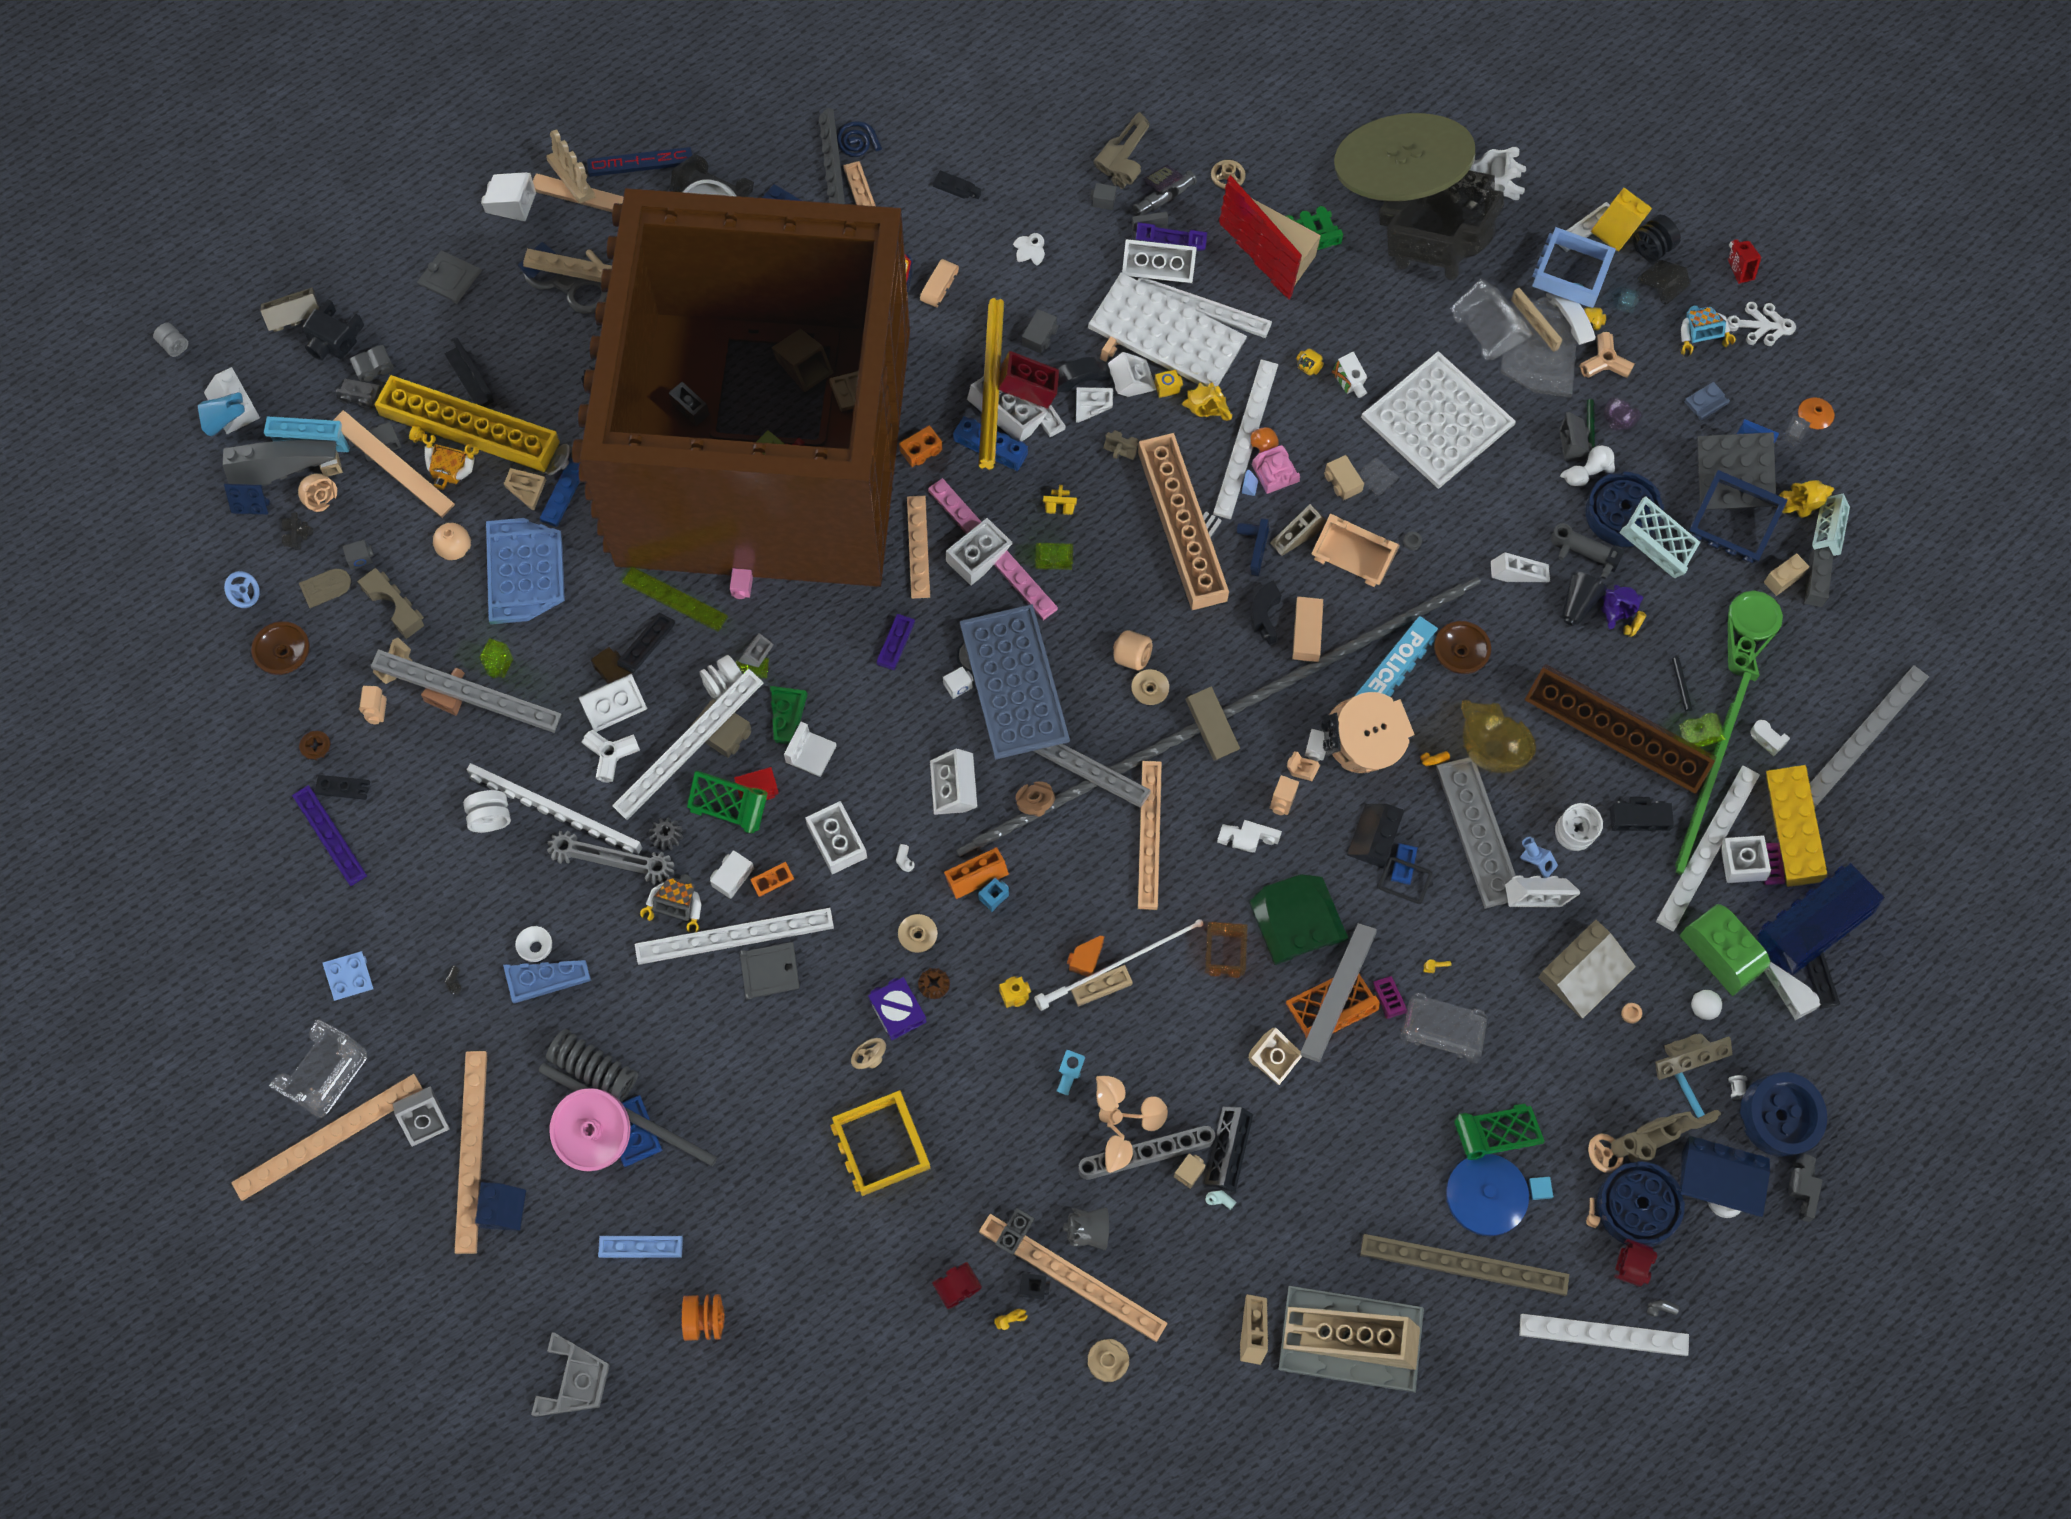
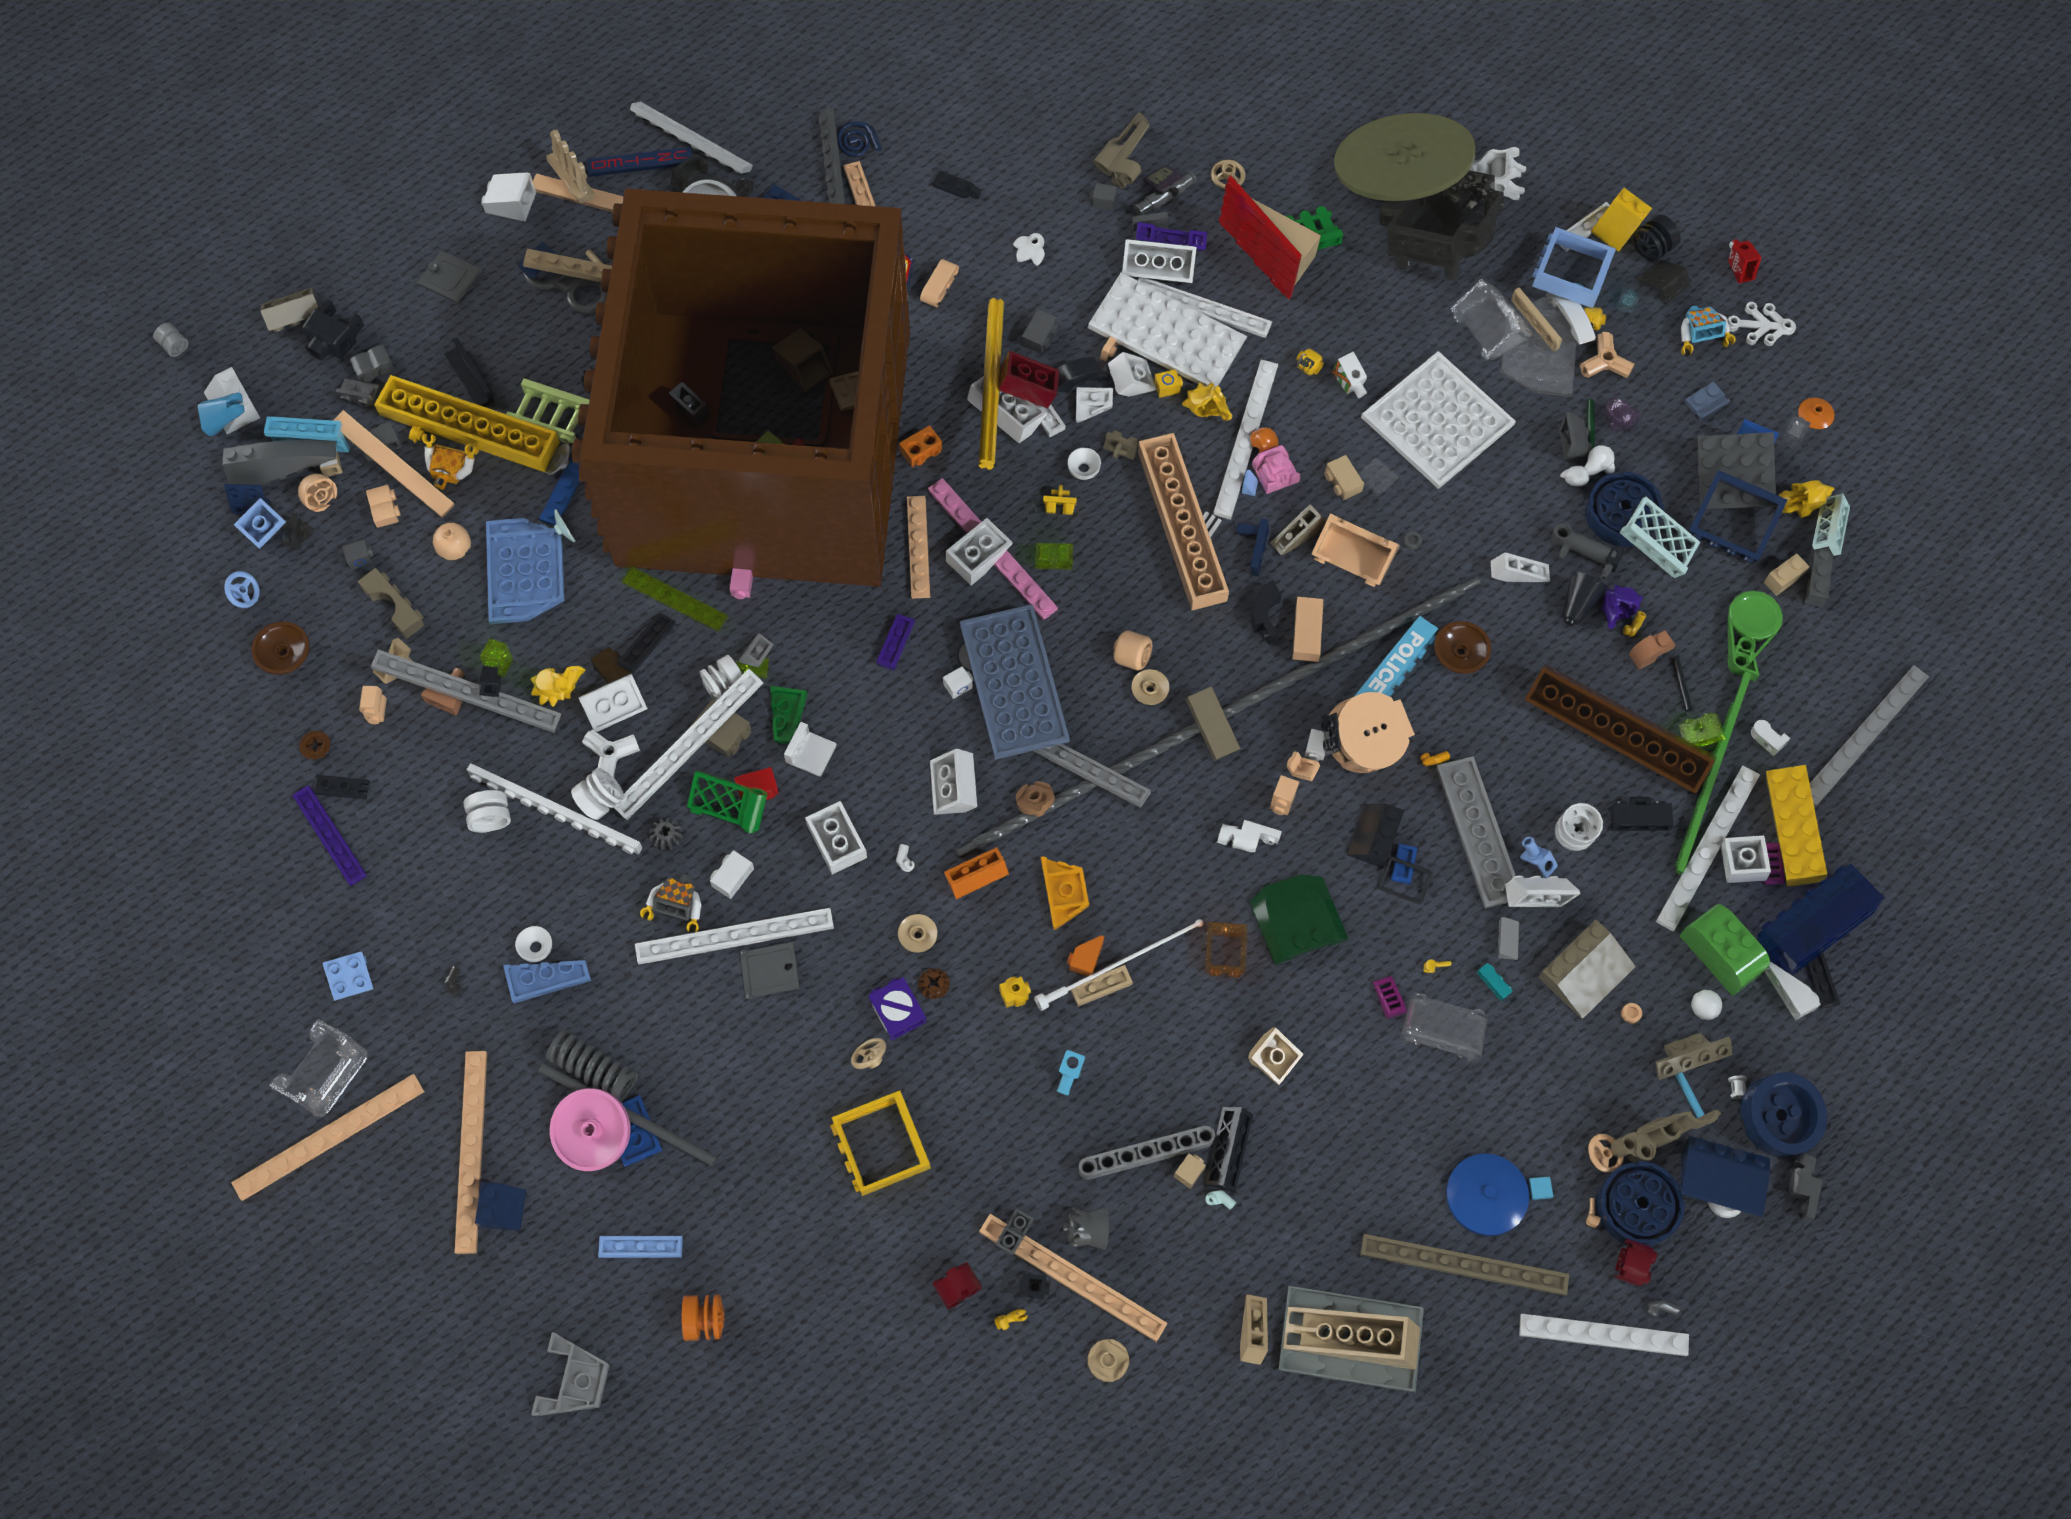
dark tan window [299,569,351,608] -> none
light grey slope [393,1086,450,1147] -> none
tan wing [504,468,546,510] -> none
light grey arm [547,830,674,885] -> none
orange brick [750,862,794,897] -> none
blue brick [953,416,1028,472] -> none
dark azure brick [978,878,1009,912] -> none
light nougat plant [1096,1076,1168,1173] -> none
light nougat plate [1138,761,1162,910] -> none
orange fence [1286,974,1380,1039] -> none
light grey tile [1300,923,1377,1062] -> none
green piece [1454,1103,1545,1160] -> none
clear yellow windscreen [1461,700,1536,773] -> none
none -> light blue slope [234,498,286,549]
none -> light nougat brick [366,485,401,528]
none -> black brick [479,666,502,698]
none -> yellowish green fence [506,379,589,444]
none -> yellow head [531,666,586,707]
none -> light aqua dish [554,509,575,542]
none -> white wheel [571,768,624,820]
none -> white plate [630,102,753,174]
none -> light orange wing [1041,857,1089,930]
none -> white piece [1068,448,1101,480]
none -> teal piece [1477,963,1512,1001]
none -> light grey slope [1498,917,1519,960]
none -> nougat brick [1629,630,1676,670]

